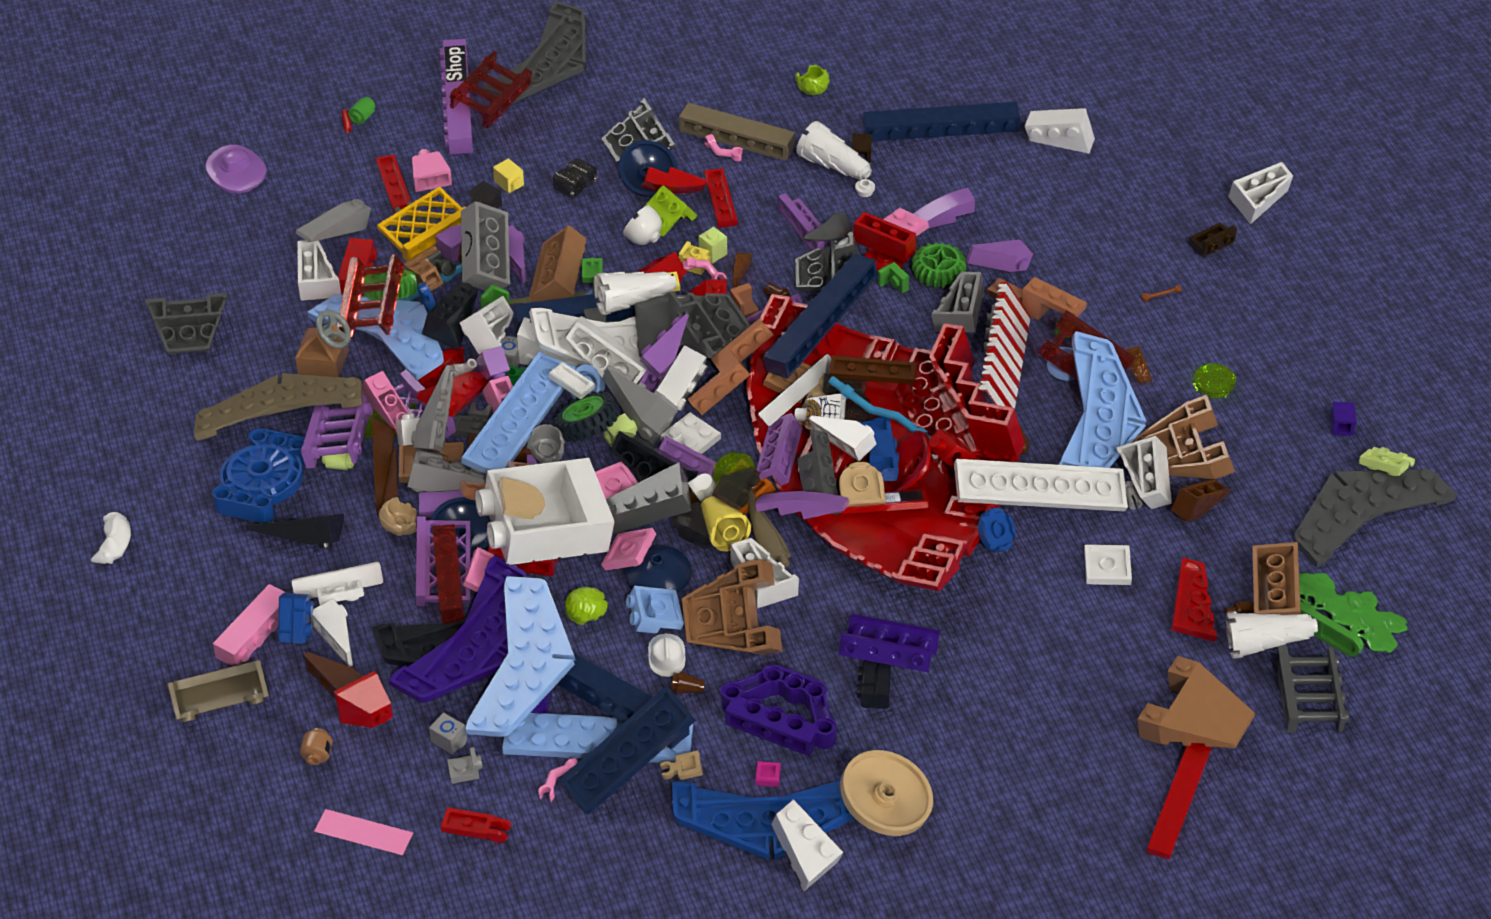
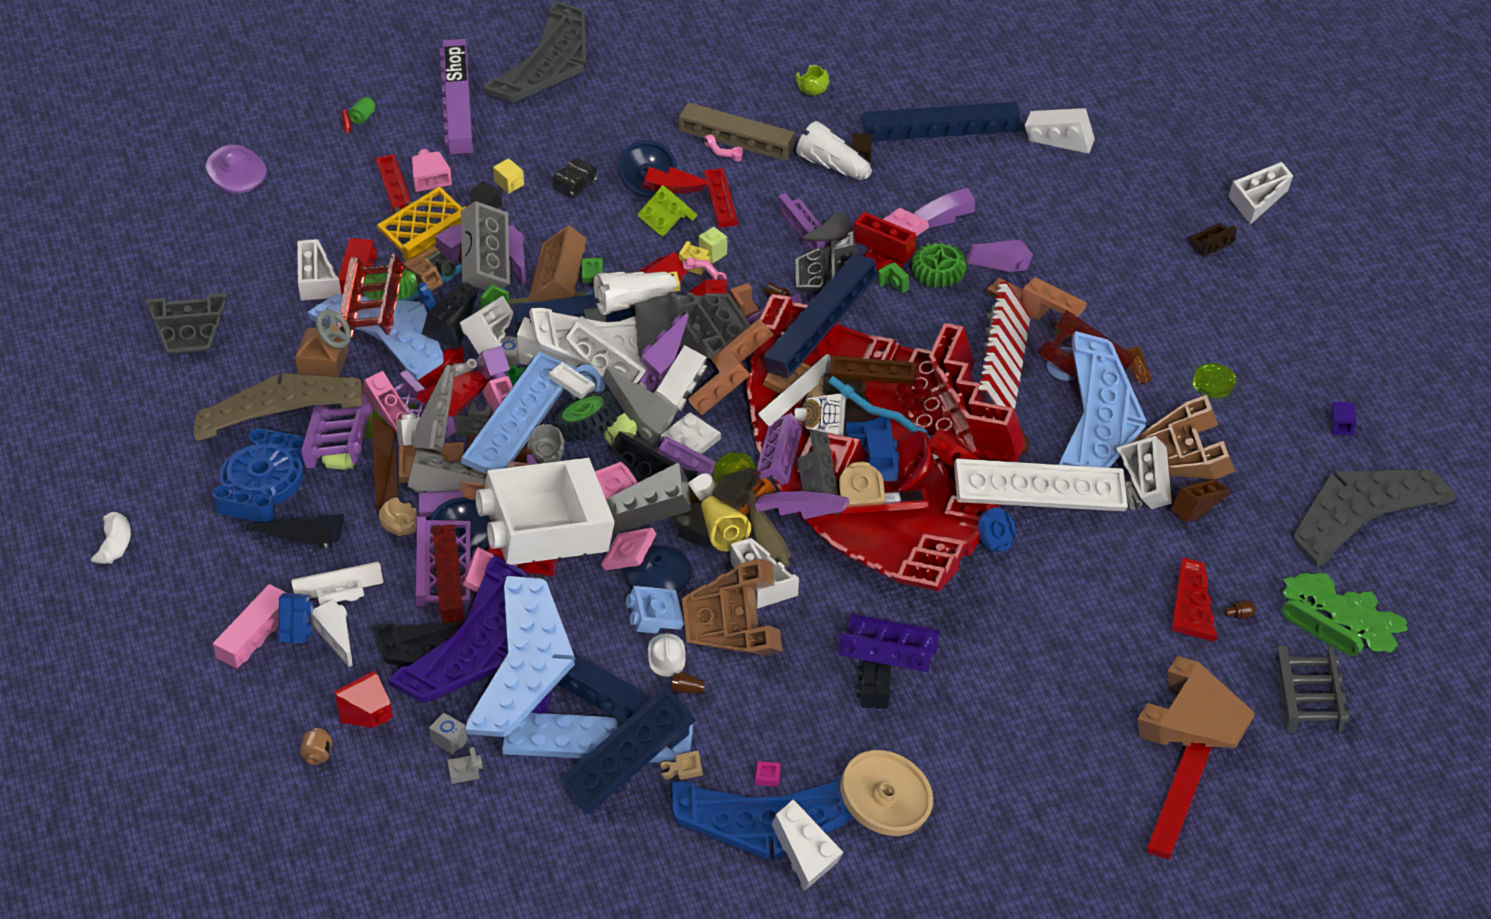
dark tan windscreen [167,660,269,723] -> none
light grey wedge [296,199,371,242] -> none
reddish brown slope [303,652,364,699] -> none
bright pink sticker [314,809,413,855] -> none
red hinge [441,807,512,843] -> none
clear red fence [449,51,532,129] -> none
tan tile [499,477,545,519] -> none
bright pink arm [538,758,578,801] -> none
lime hair [564,586,608,626] -> none
dark grey wedge [602,98,676,164] -> none
white cylinder [623,205,662,245] -> none
dark purple brick [721,665,837,757] -> none
clear orange piece [733,253,752,288] -> none
white slope [809,416,876,461] -> none
white plate [855,179,875,197] -> none
light grey wedge [932,272,984,332] -> none
white plate [1084,545,1132,585] -> none
dark orange hinge [1141,285,1182,302] -> none
white cone [1226,612,1318,659] -> none
medium nougat slope [1252,542,1301,615] -> none
yellowish green plate [1359,447,1415,476] -> none

